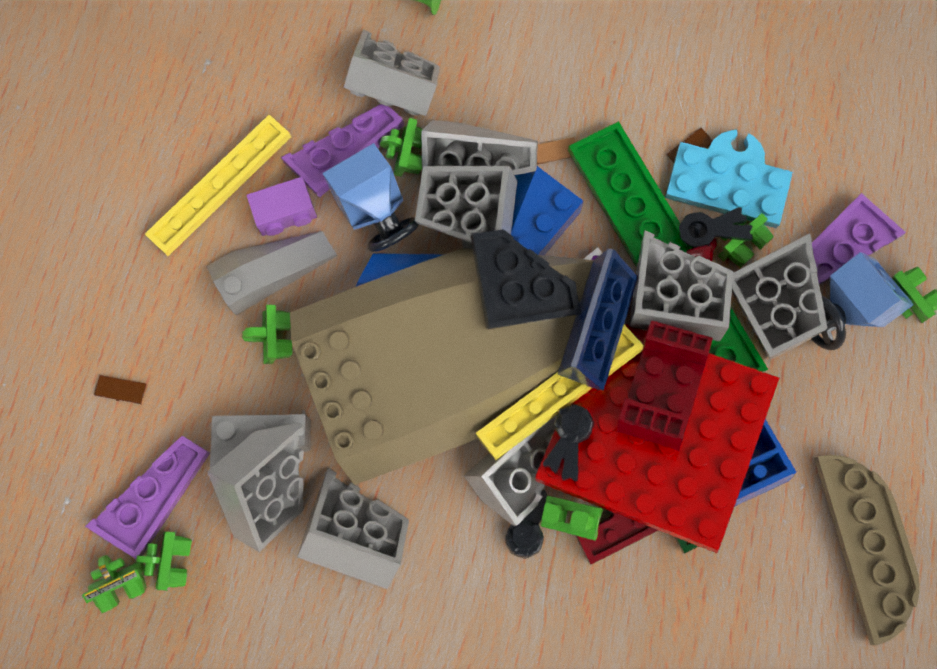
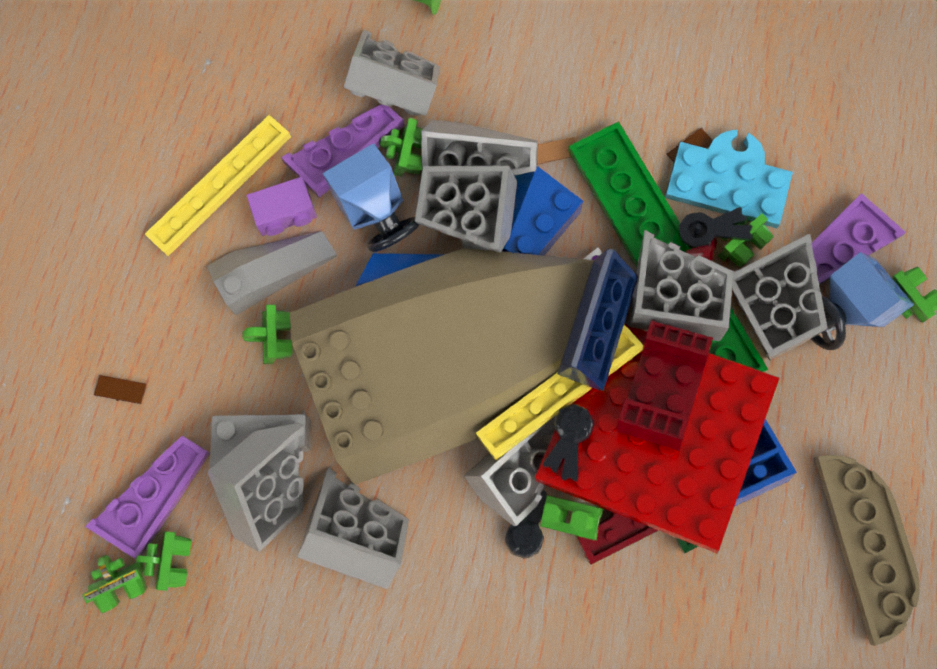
black plate [470,229,581,330] -> none

